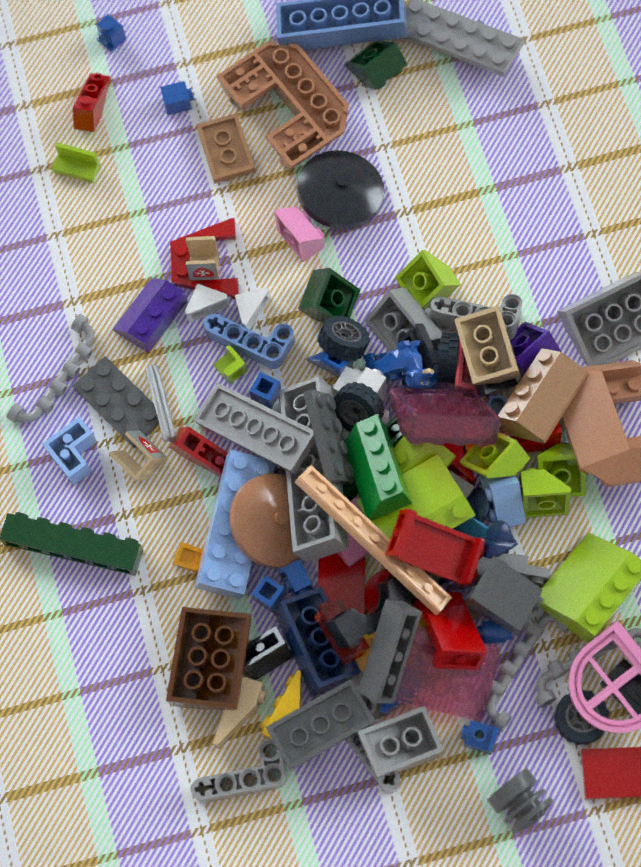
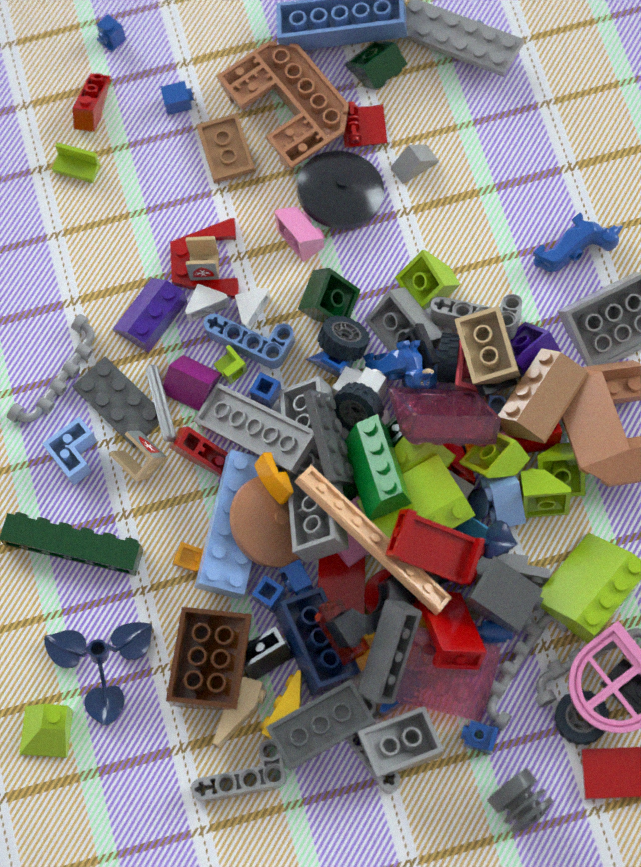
none -> lime slope [19,704,73,758]
none -> dark blue plant [44,622,152,726]
none -> magenta slope [163,355,222,412]
none -> light orange slope [254,452,294,504]
none -> red hinge [343,101,388,148]
none -> light grey slope [391,144,439,184]
none -> blue animal [533,212,623,272]

